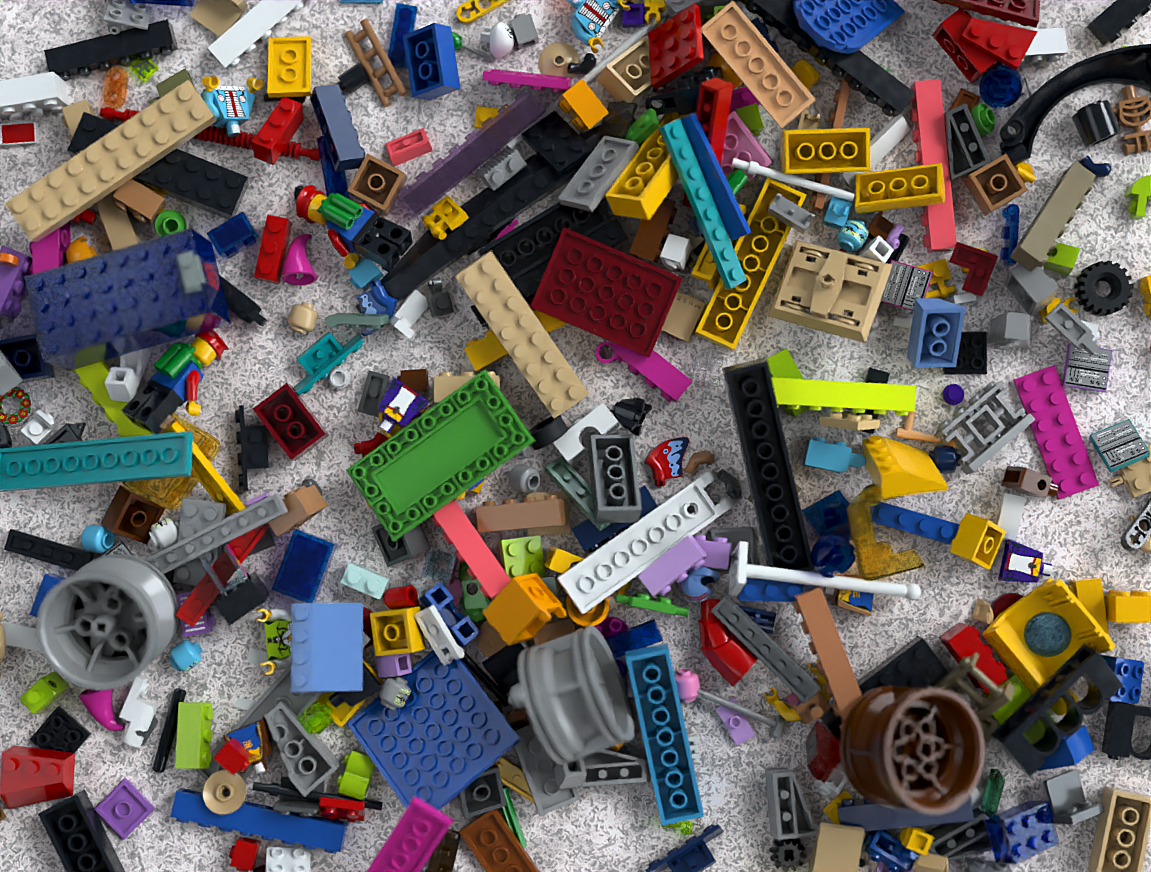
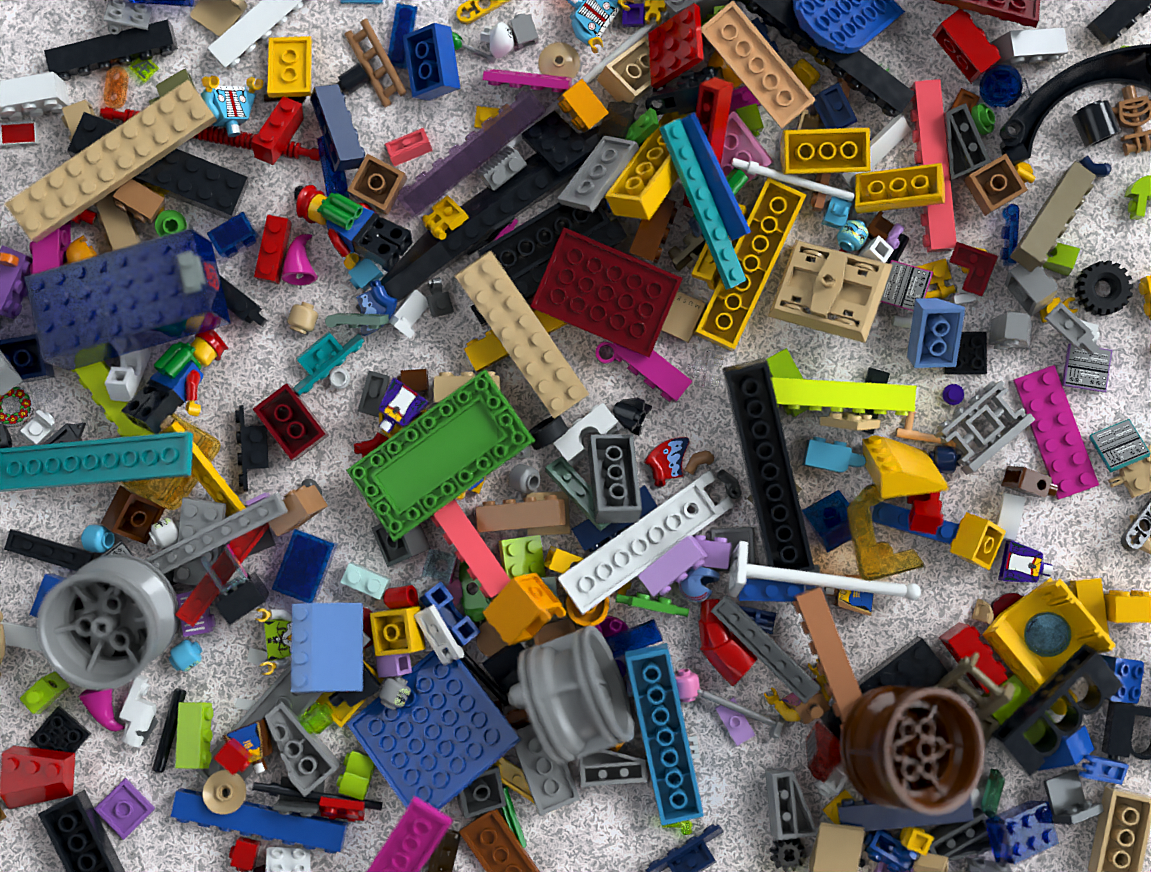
light grey brick [554,757,587,789] -> none
black arm [567,53,597,75] -> none
white brick [660,234,692,270] -> none
light grey hinge [767,193,815,234] -> none
clear blue cylinder [811,534,856,578] -> none
red wing [959,18,1038,70] -> none
none -> dark blue plate [813,82,858,129]
none -> red arch [906,491,944,535]
none -> blue hinge [1078,754,1129,785]

